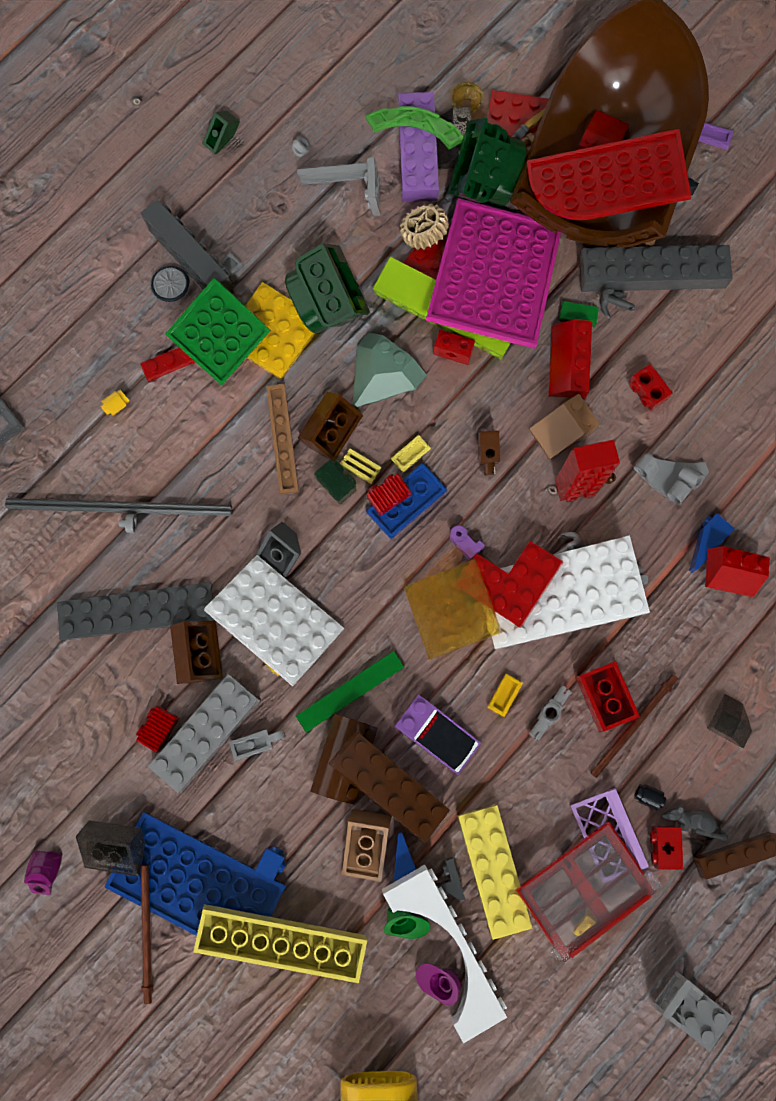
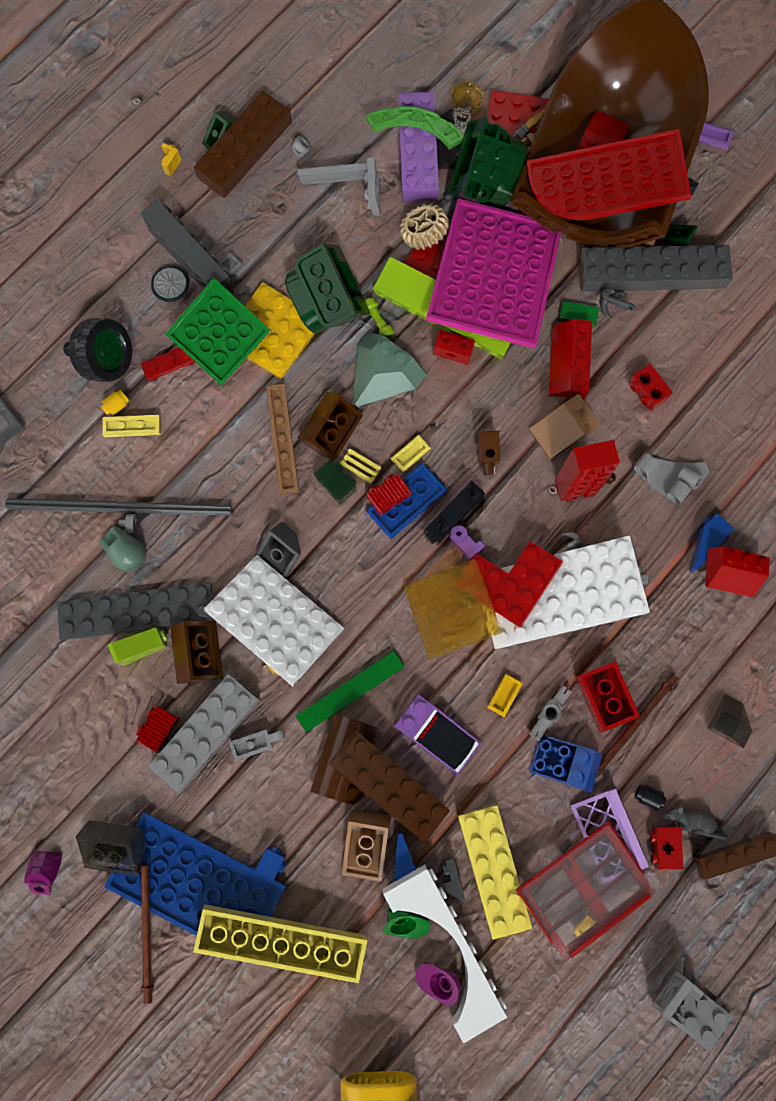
none -> black wheel [63,318,132,382]
none -> sand green piece [100,526,147,572]
none -> light yellow plate [103,415,161,437]
none -> lime slope [108,627,168,666]
none -> yellow bracket [161,143,182,176]
none -> reddish brown brick [194,90,292,198]
none -> lime piece [365,298,395,339]
none -> black brick [424,480,485,546]
none -> blue slope [529,735,603,793]
none -> dark green slope [659,225,698,246]

